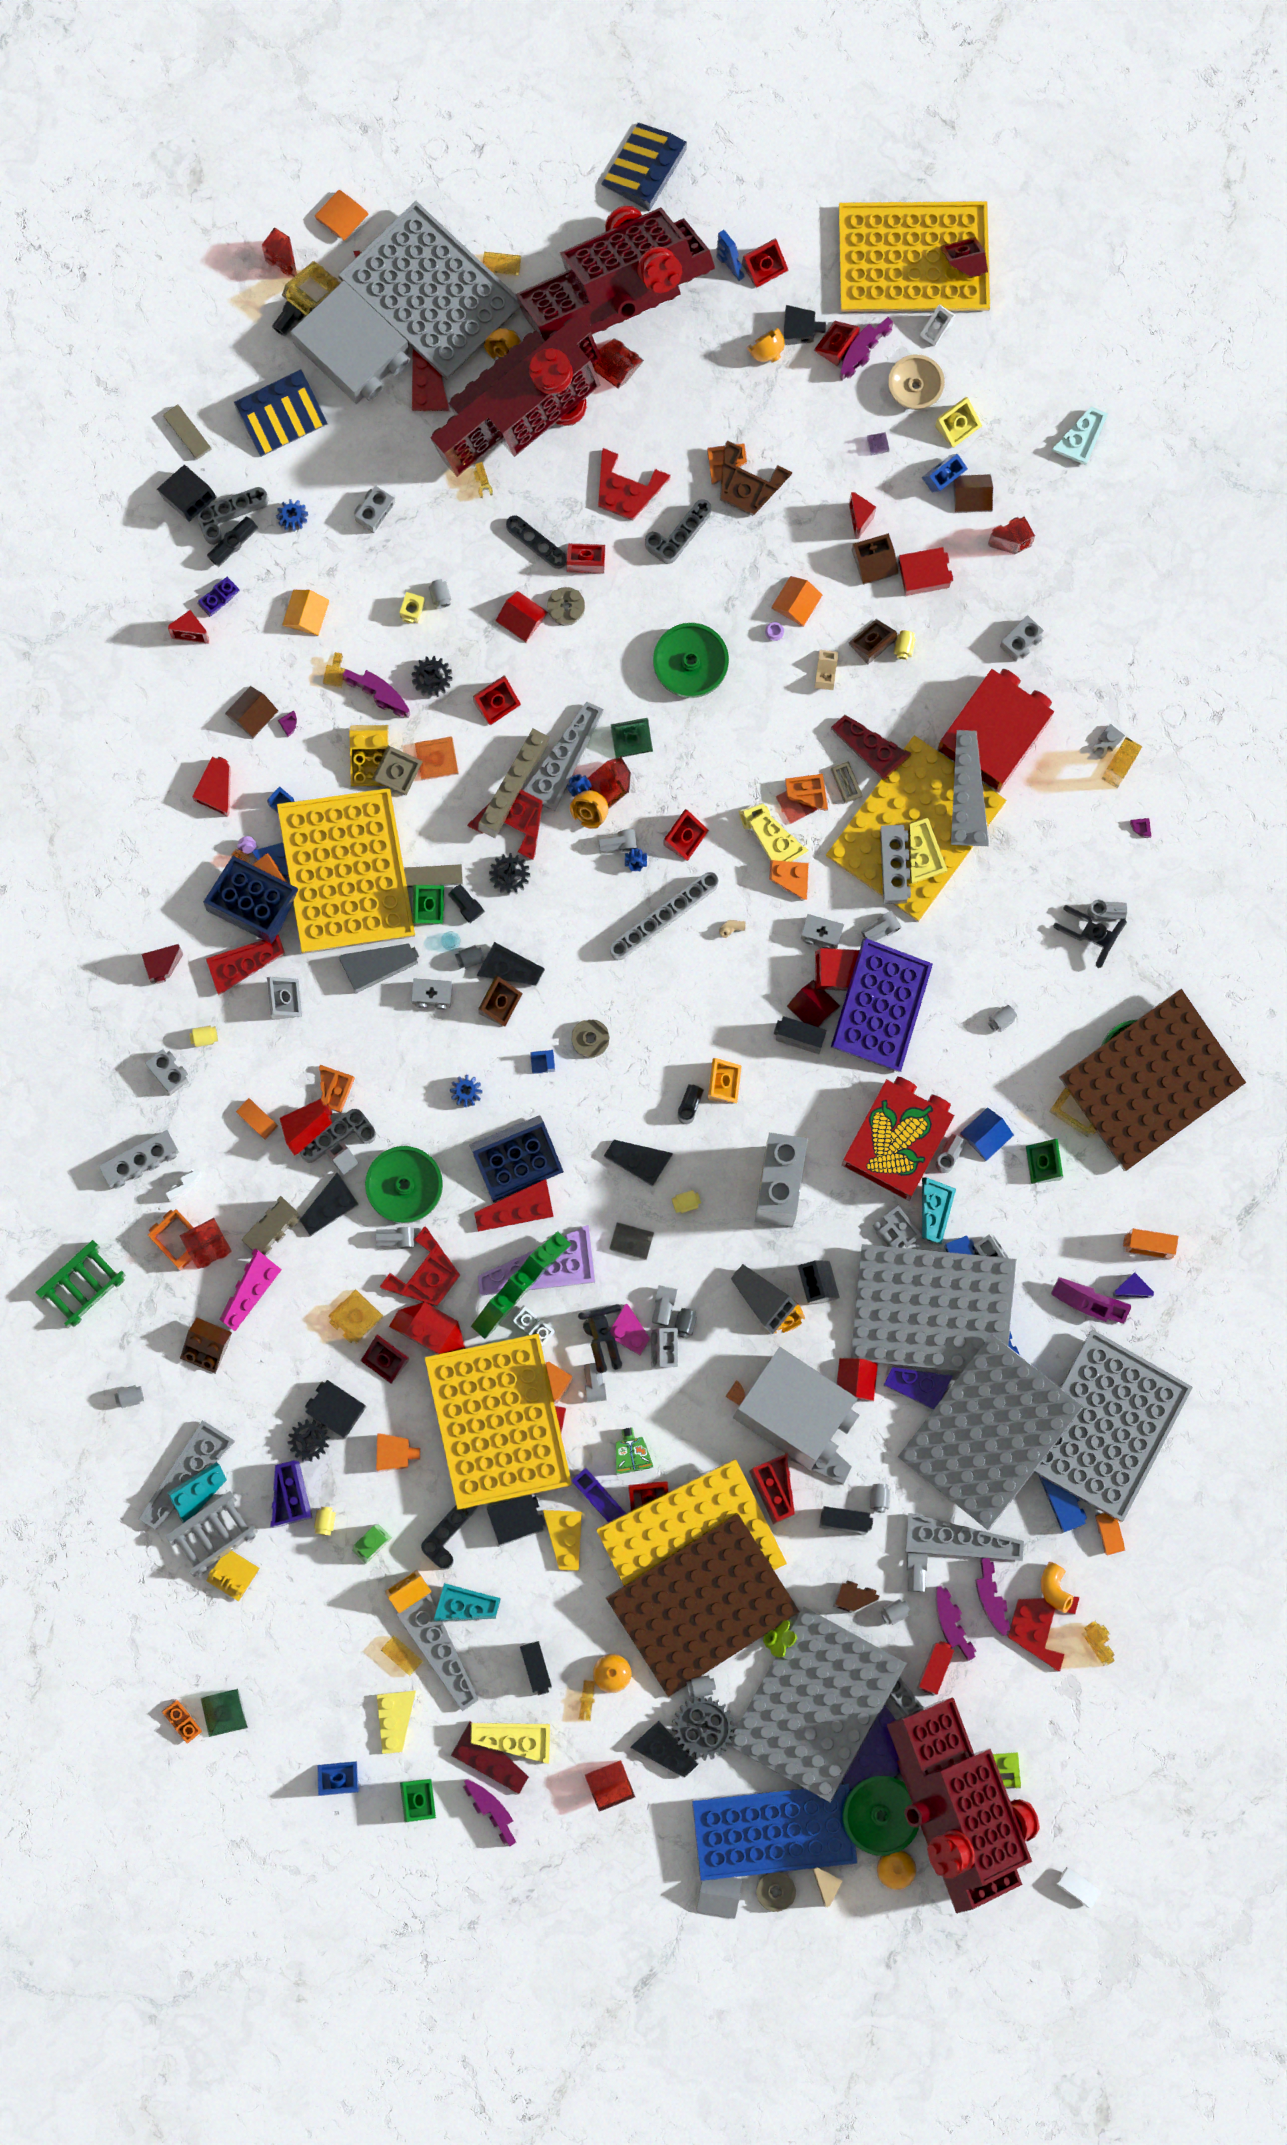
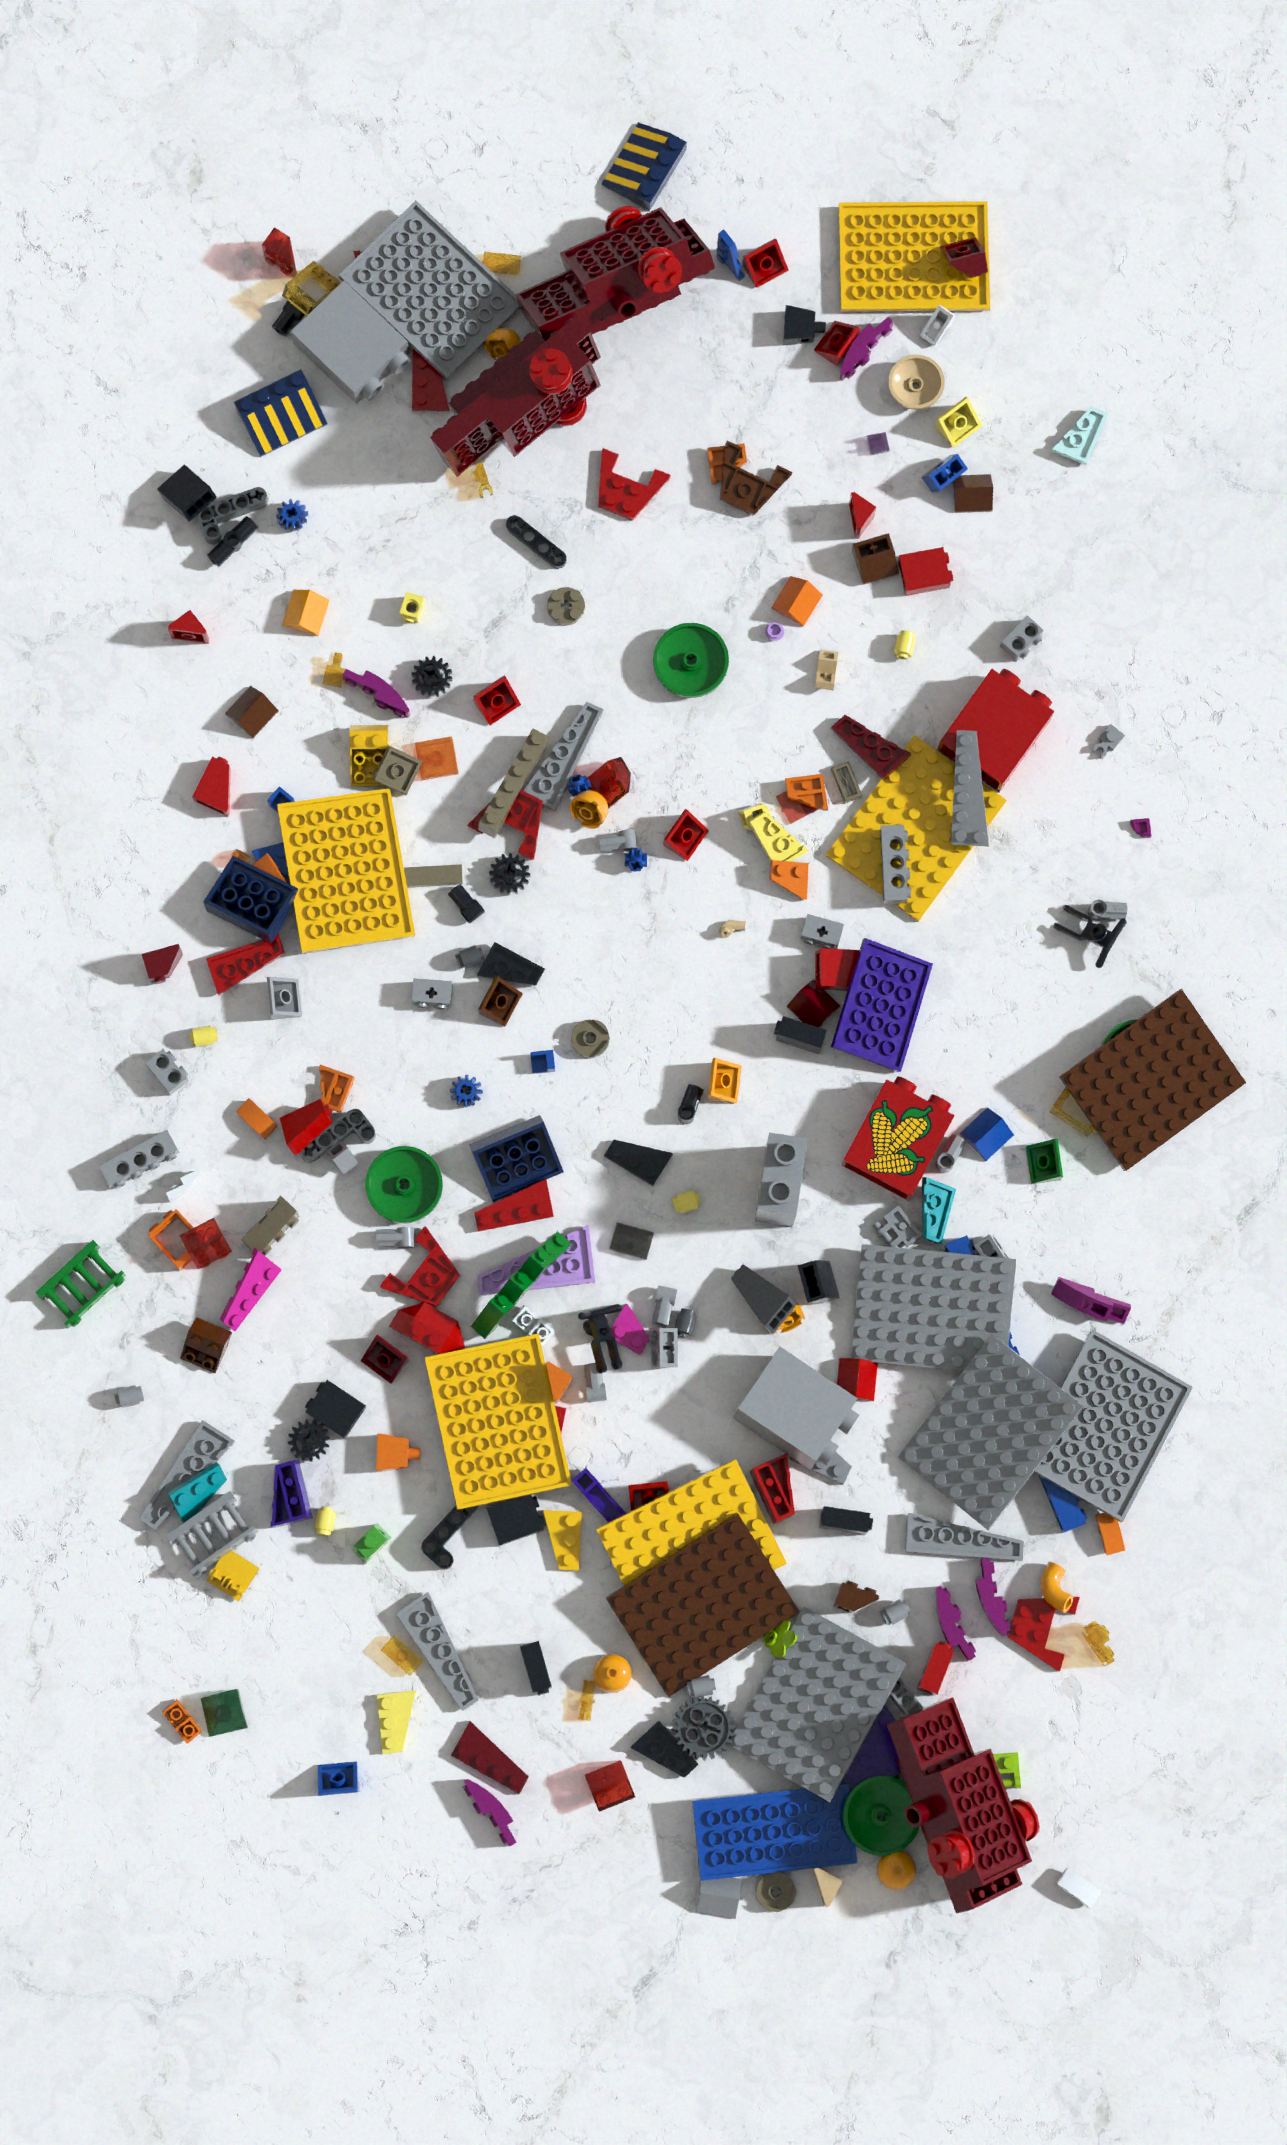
dark tan tile [163,404,212,460] -> none
dark purple slope [197,576,240,617] -> none
lavender plate [237,836,257,854] -> none
magenta tile [278,711,297,737] -> none
black wing [300,1172,359,1237] -> none
orange slope [315,190,369,241] -> none
clear yellow plate [328,1289,384,1344] -> none
dark grey slope [338,943,419,993] -> none
light grey brick [354,486,395,533] -> none
light orange slope [385,1570,432,1613] -> none
green slope [400,1779,436,1822] -> none
green slope [412,885,444,924] -> none
light grey brick [429,579,451,609] -> none
teal wing [434,1583,501,1621] -> none
clear light blue plate [441,931,460,951] -> none
light yellow wing [470,1723,550,1764] -> none
red slope [495,591,548,642] -> none
red slope [567,543,605,574] -> none
clear red slope [592,338,644,389] -> none
clear green slope [610,717,653,758] -> none
light grey beam [610,872,718,960] -> none
bright green torso [616,1427,653,1475] -> none
dark grey beam [645,499,711,564] -> none
clear orange tile [725,1380,745,1406] -> none
light orange cylinder [747,328,785,363] -> none
reddish brown slope [849,619,897,664] -> none
light grey piece [861,911,902,941] -> none
light grey brick [870,1484,890,1513] -> none
dark purple wing [884,1367,953,1410] -> none
light grey piece [907,1553,927,1592] -> none
light yellow wing [910,818,948,885] -> none
clear red slope [988,516,1035,554] -> none
light grey brick [988,1005,1017,1032] -> none
clear yellow window [1102,737,1143,788] -> none
dark purple slope [1113,1272,1154,1298] -> none
orange window [1123,1228,1179,1259] -> none

